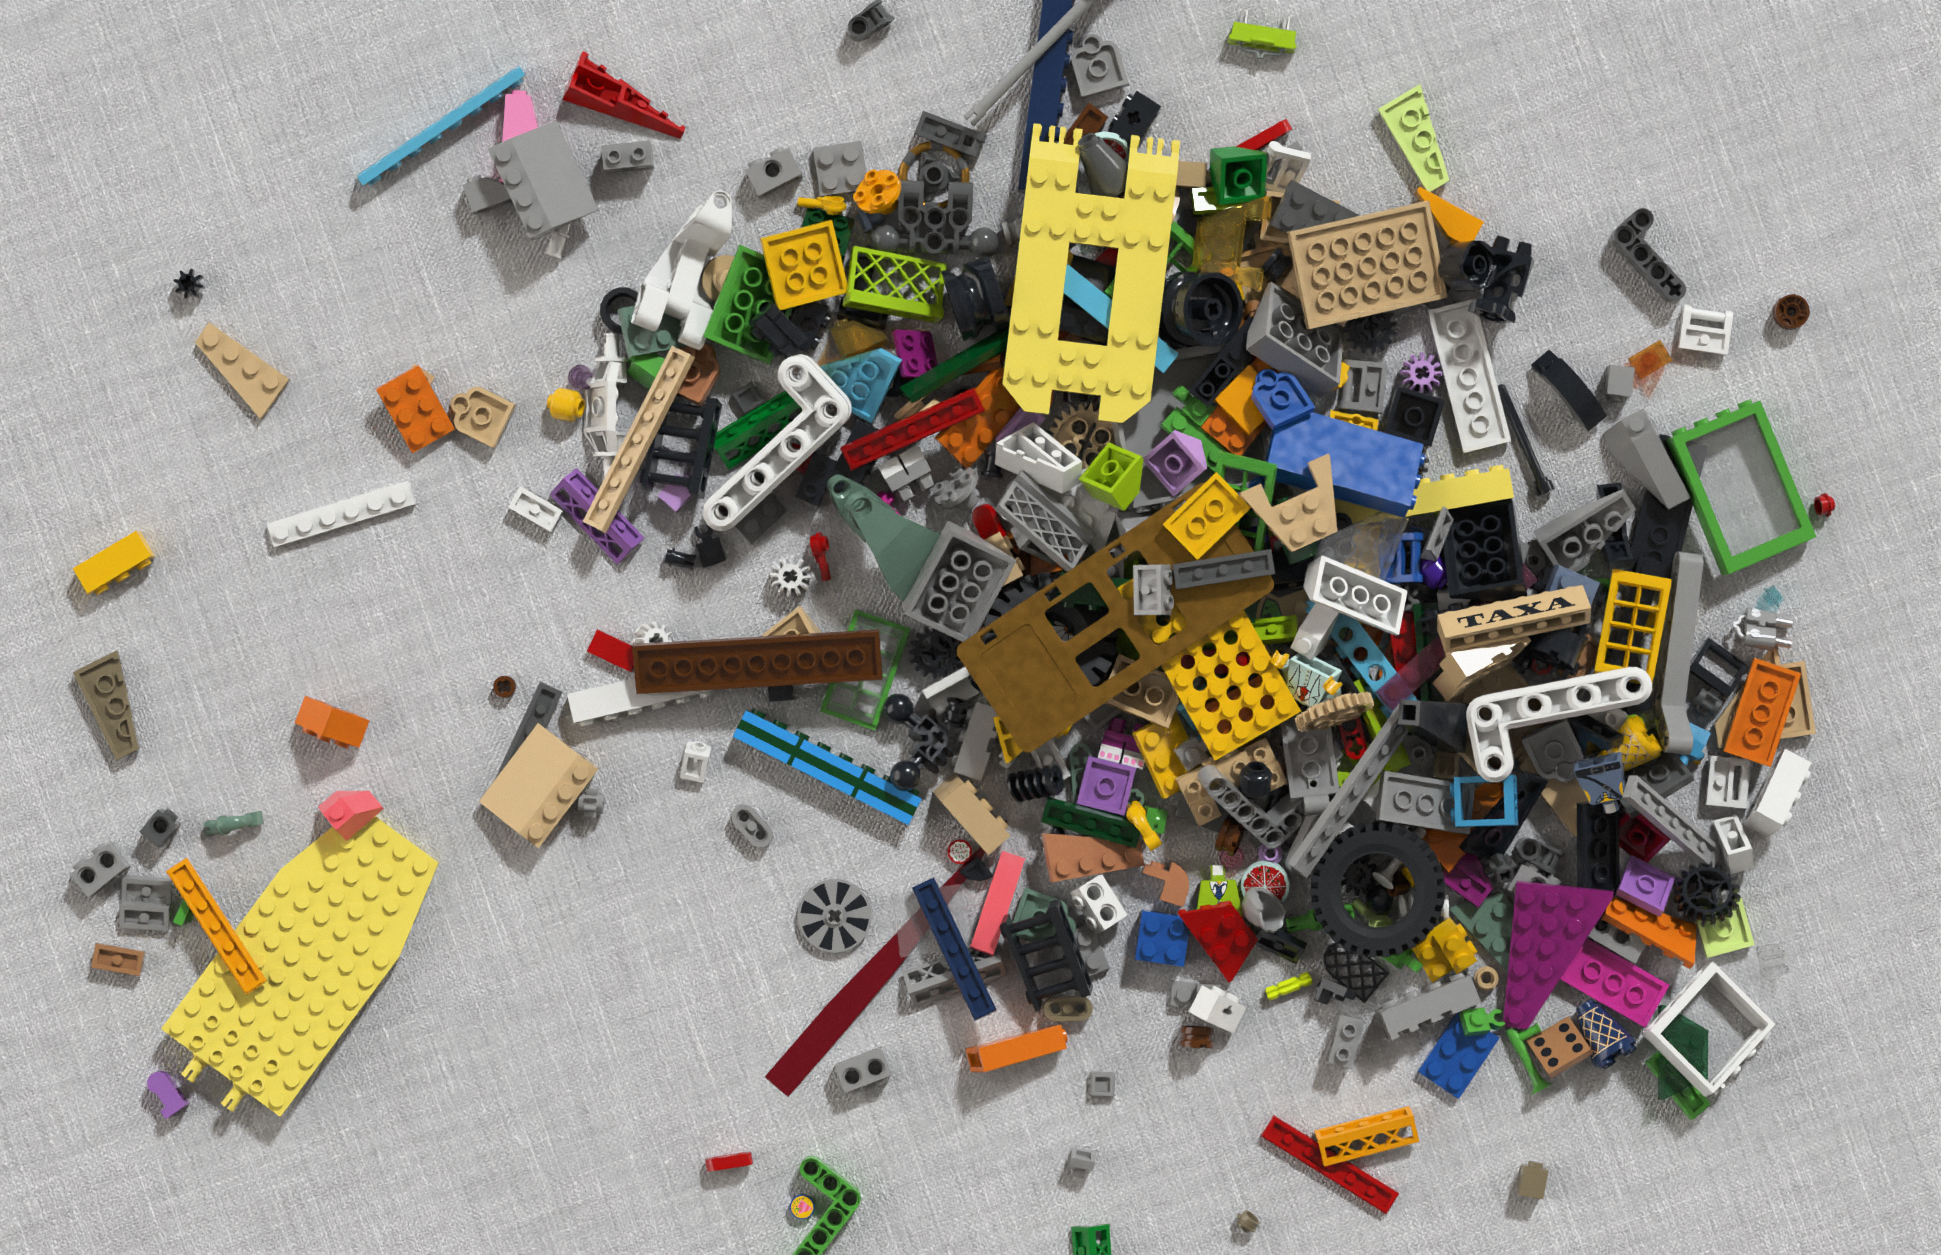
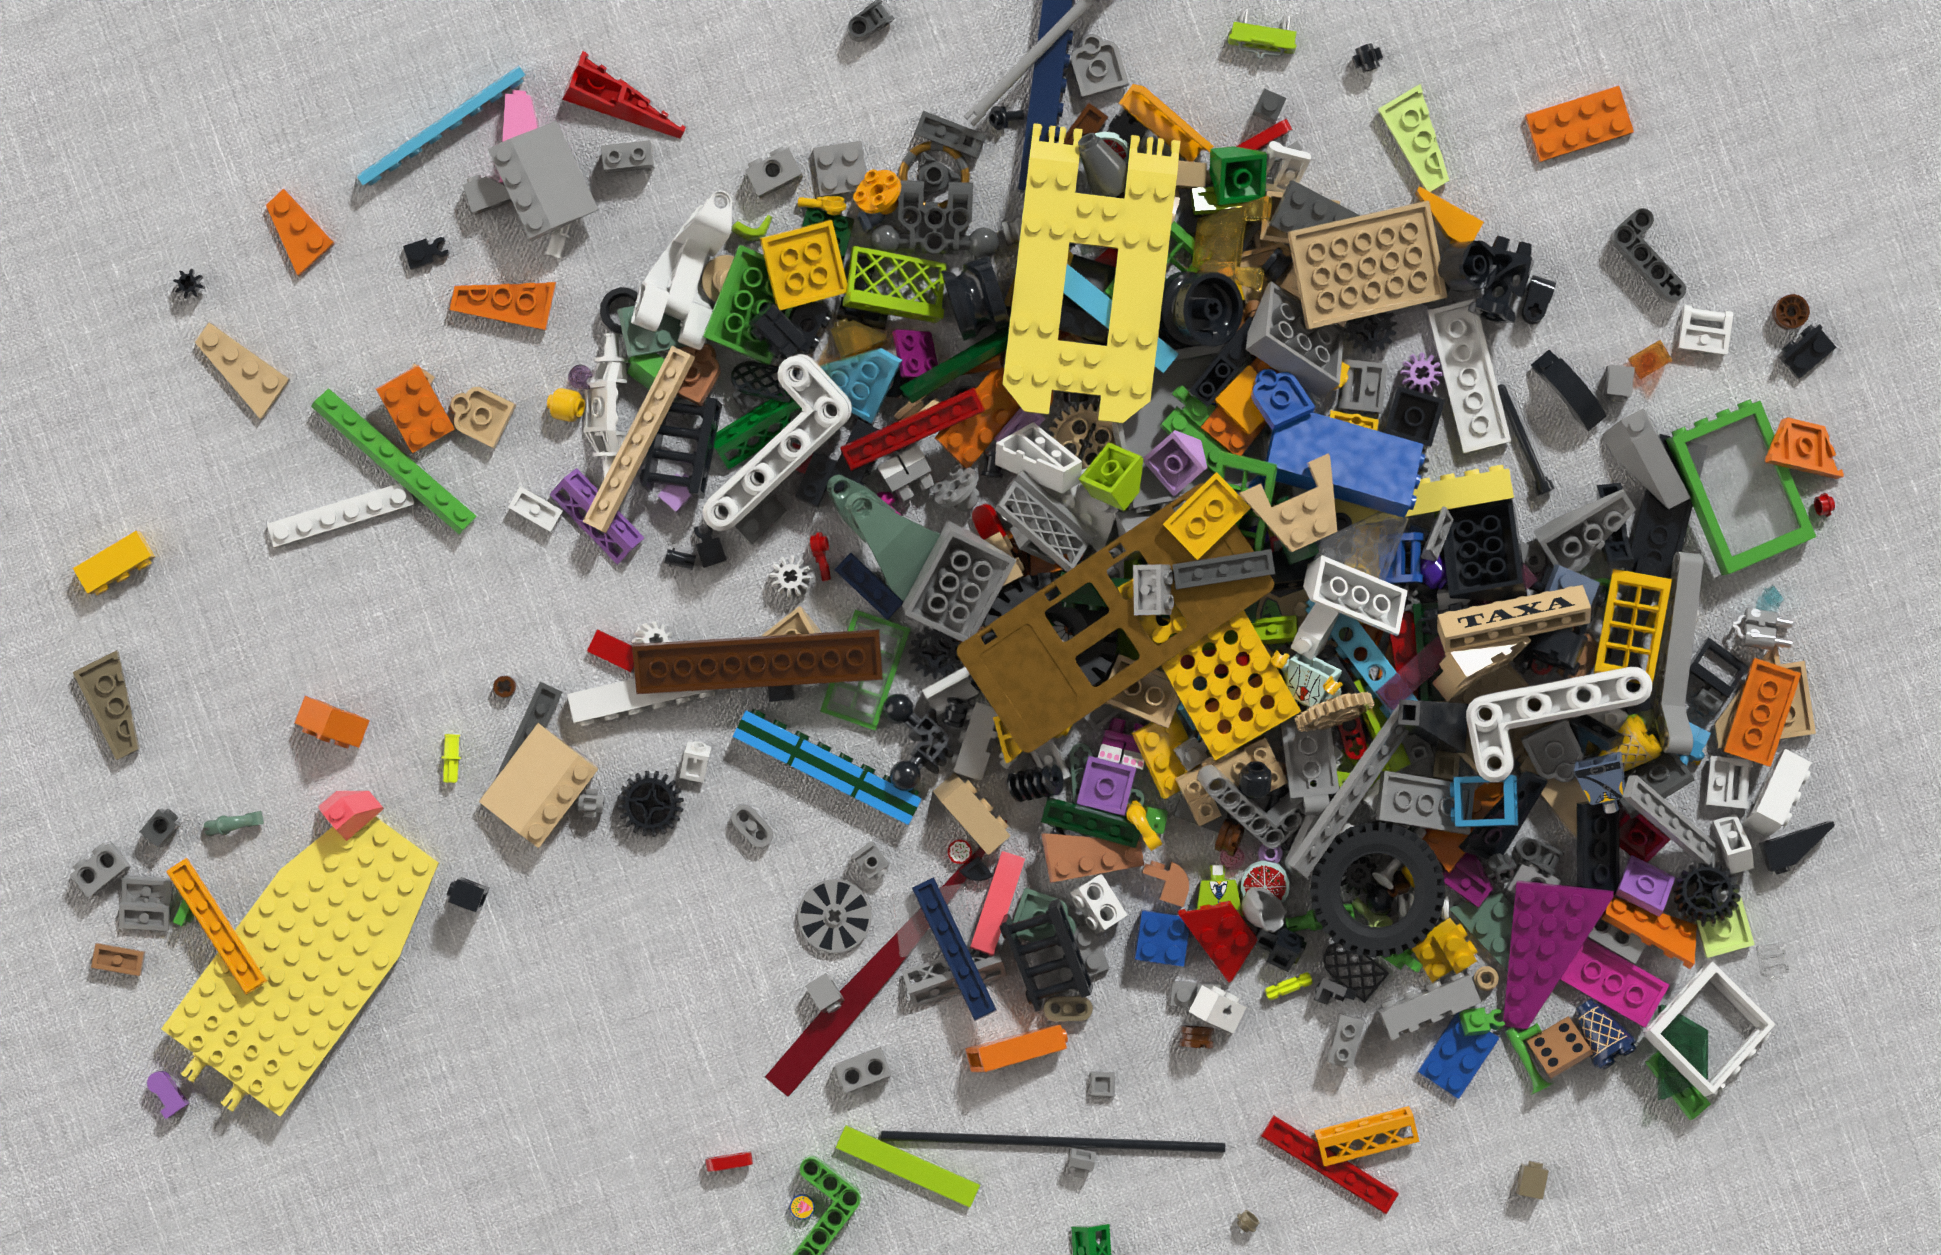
none -> orange wing [266,189,335,276]
none -> bright green plate [311,388,477,535]
none -> black plate [403,237,449,270]
none -> neon yellow axle [441,734,461,783]
none -> black brick [447,877,490,912]
none -> orange wing [449,282,556,331]
none -> black gear [617,771,684,837]
none -> lime hair [731,215,772,241]
none -> black window [731,361,798,403]
none -> light grey brick [805,973,844,1014]
none -> dark blue tile [834,552,903,620]
none -> lime tile [835,1125,980,1207]
none -> light grey brick [852,840,889,880]
none -> black piece [881,1131,1226,1153]
none -> black plate [989,106,1024,130]
none -> light orange fence [1118,84,1214,162]
none -> dark grey brick [1252,88,1286,124]
none -> black bracket [1266,928,1304,972]
none -> black gear [1352,43,1383,73]
none -> black piece [1521,275,1556,325]
none -> orange plate [1525,86,1634,162]
none -> black slope [1759,821,1835,875]
none -> orange wing [1765,417,1844,479]
none -> black bracket [1779,324,1836,379]

